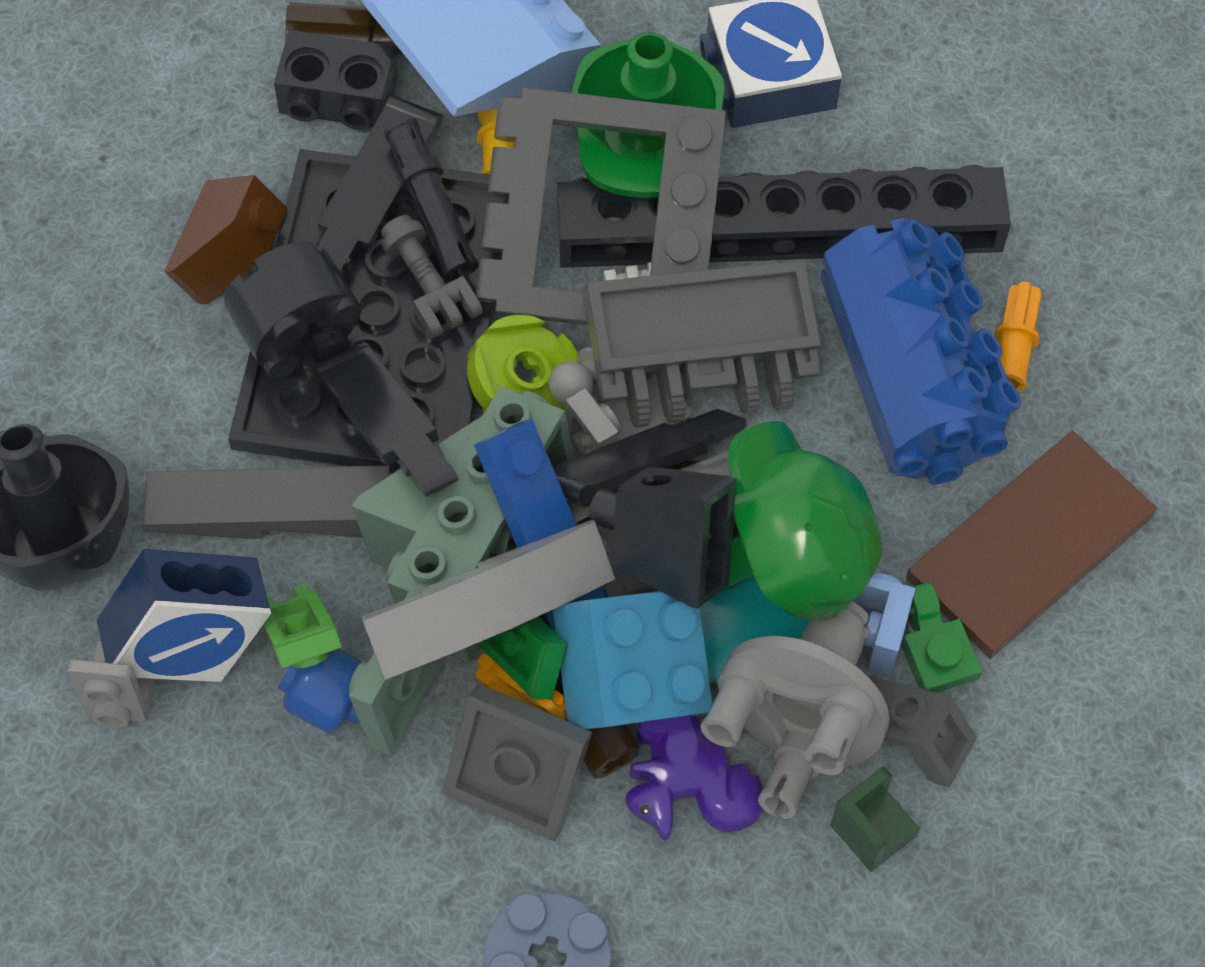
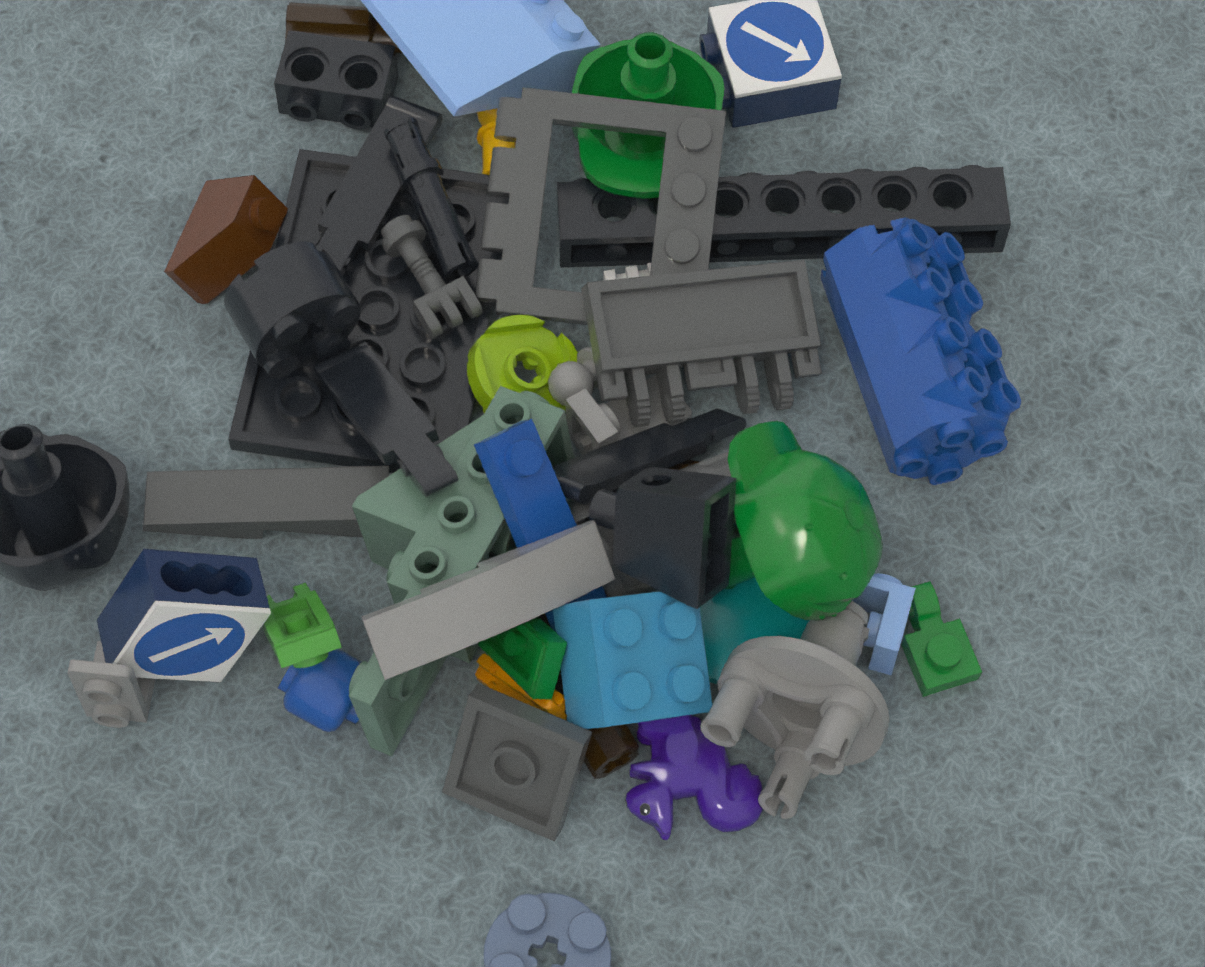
dark green panel [830,766,920,872] -> none
dark grey bracket [866,675,977,787] -> none
reddish brown tile [906,430,1157,659] -> none
light orange axle [994,281,1042,392] -> none

